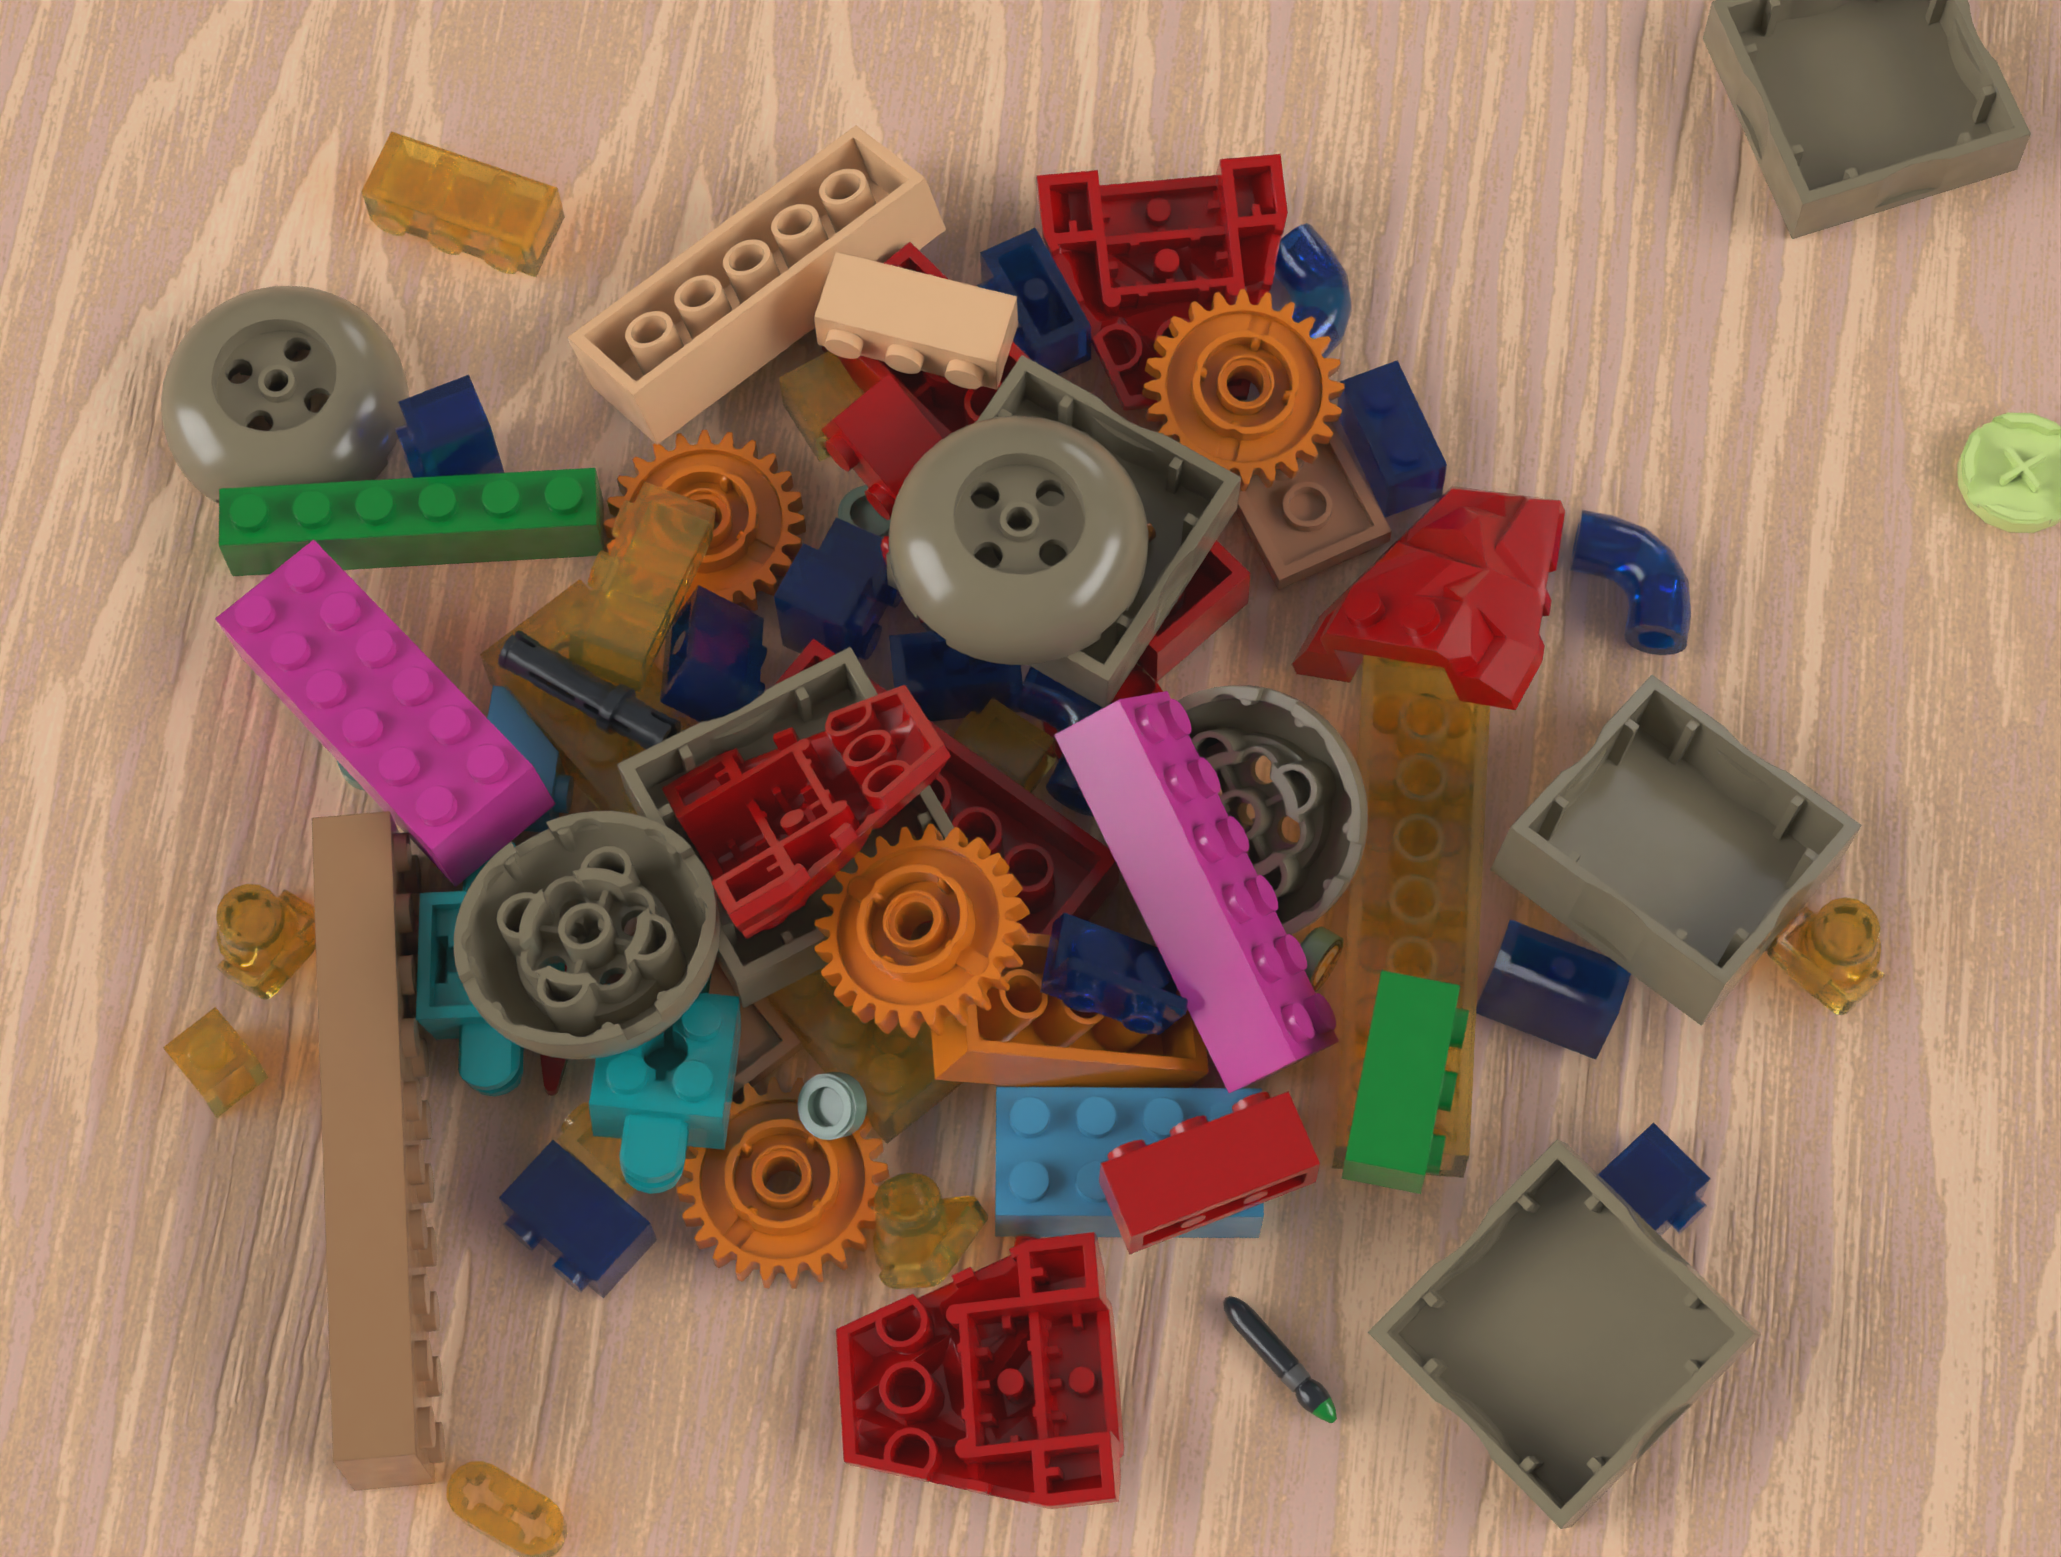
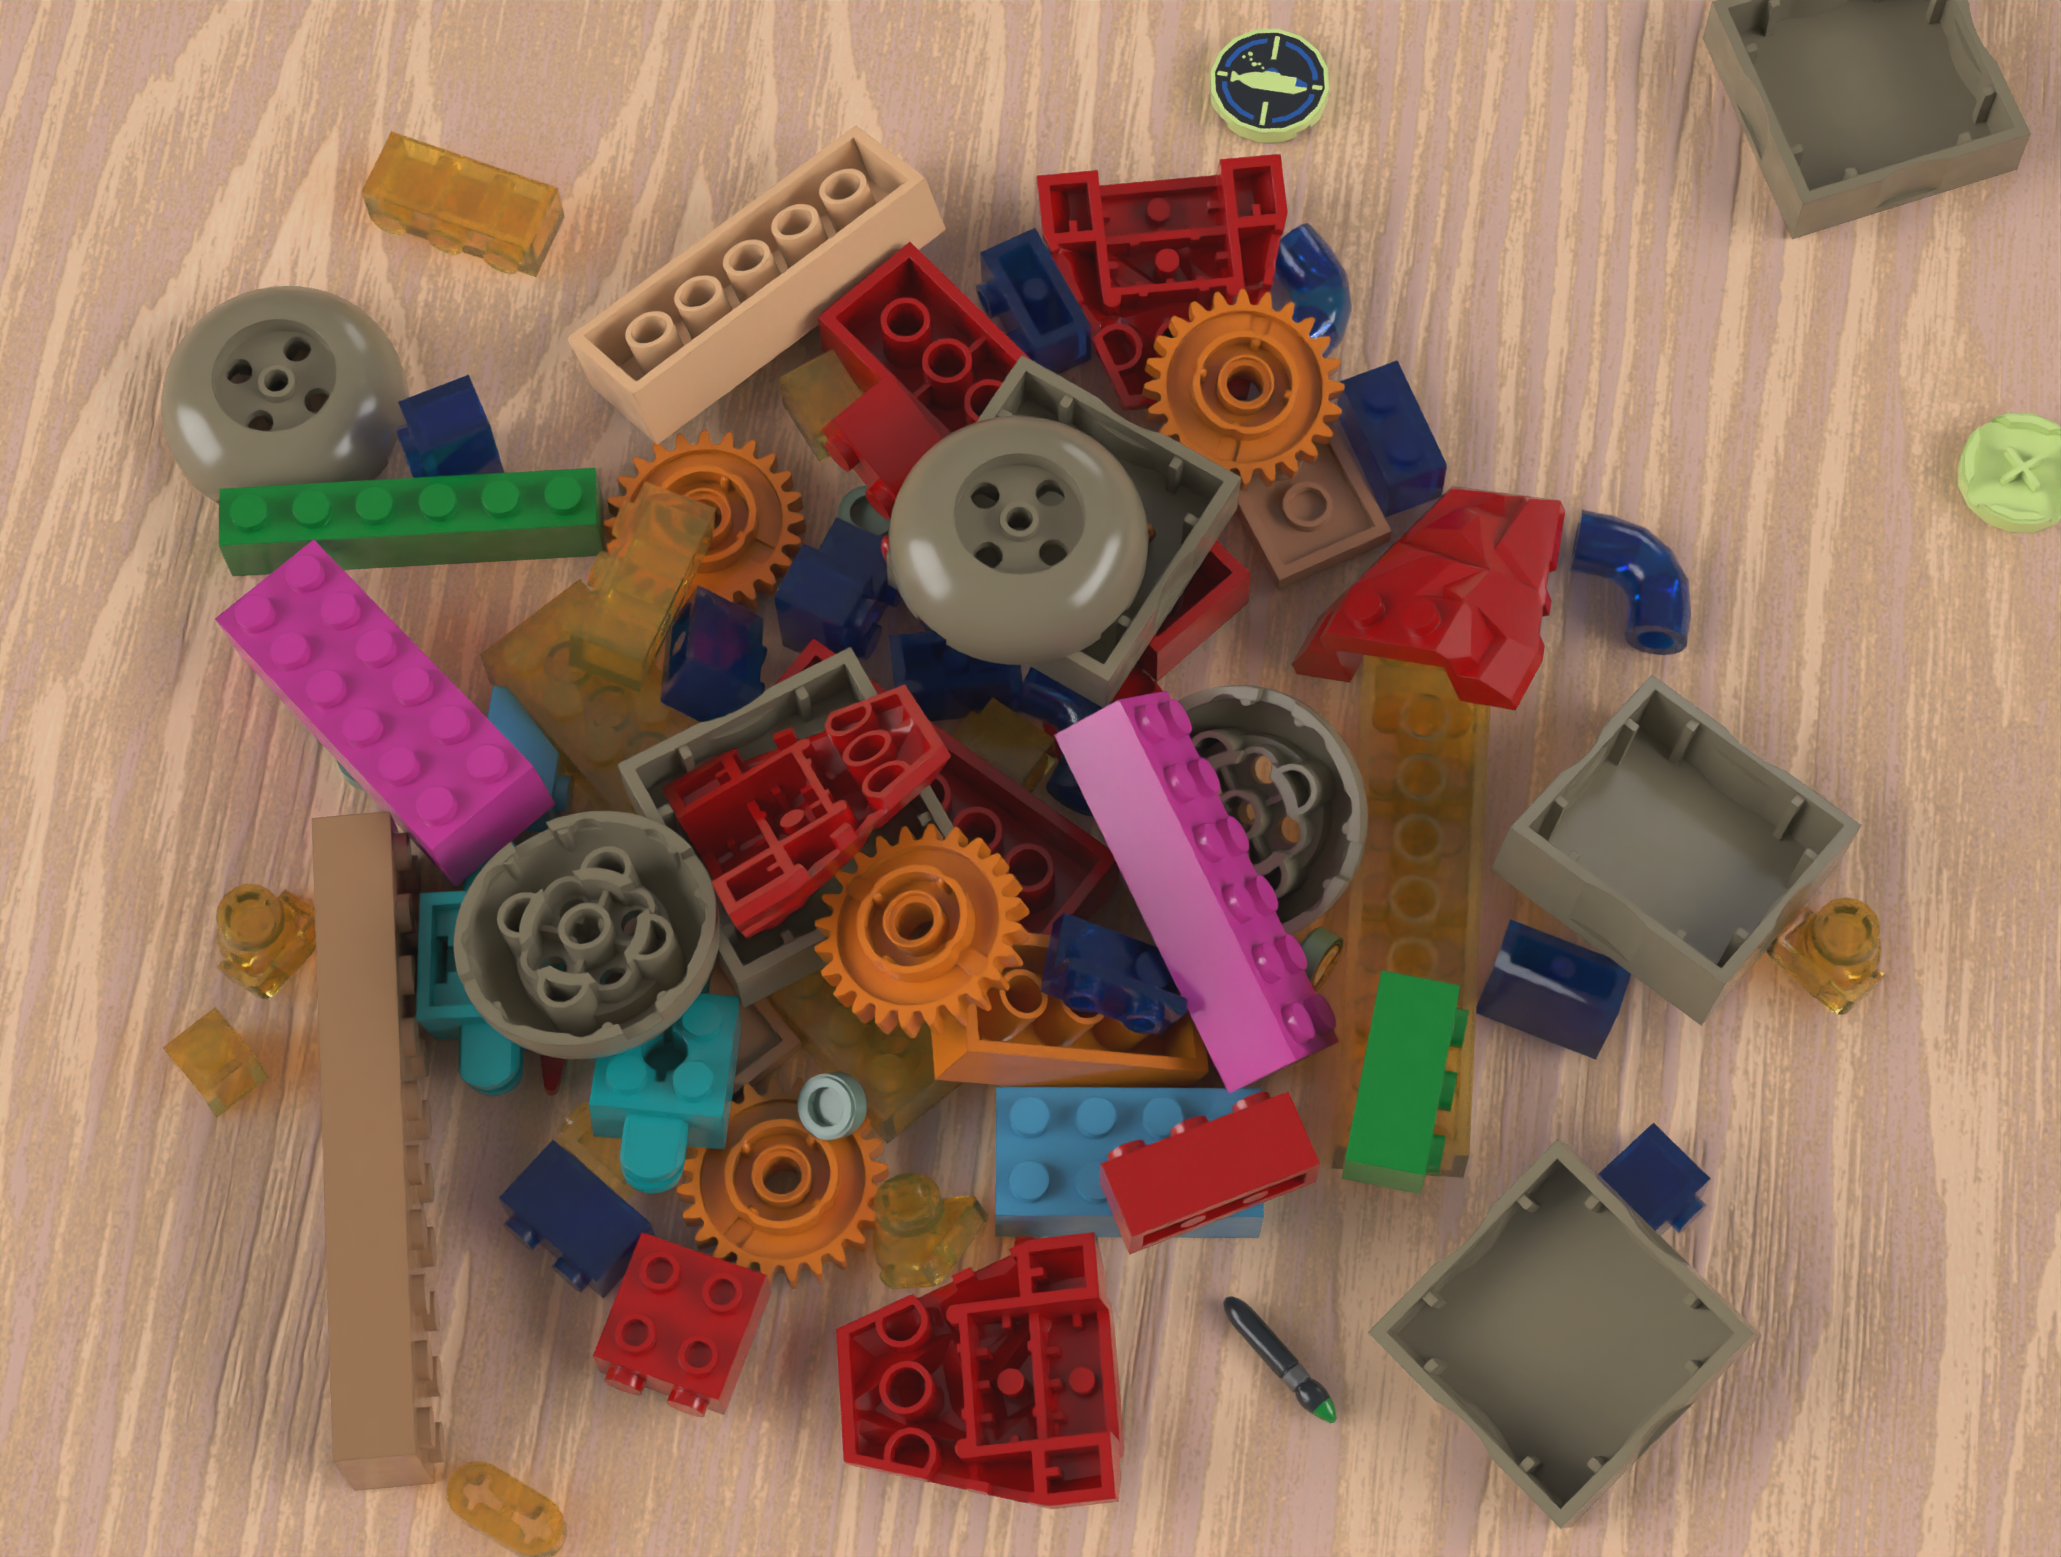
black pin [498,630,682,749] -> none
light nougat brick [814,252,1018,390] -> none
none -> red brick [593,1232,771,1417]
none -> tile [1210,29,1329,143]

